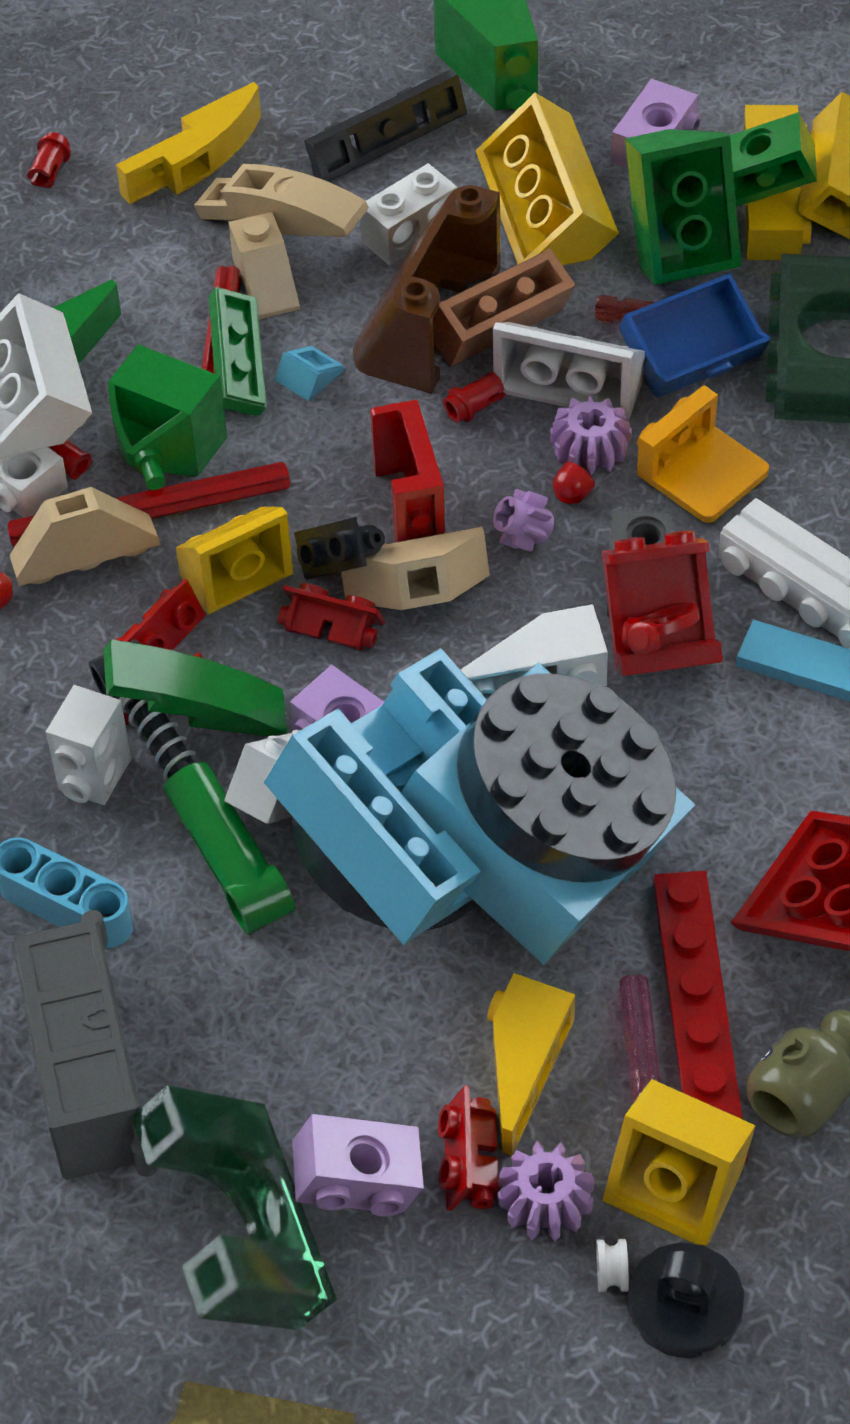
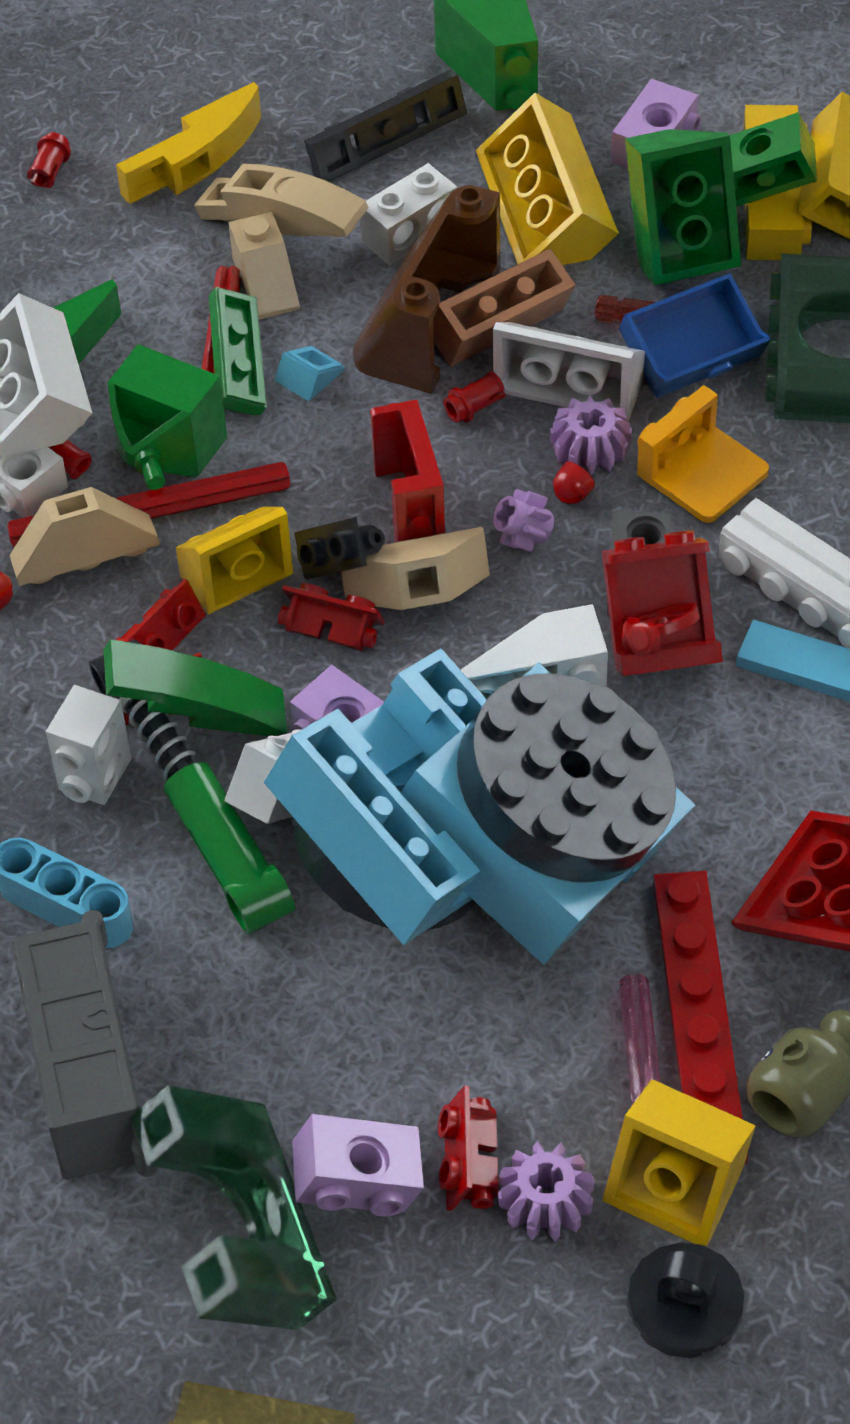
yellow slope [487,973,575,1156] -> none
white bush [596,1239,629,1292] -> none

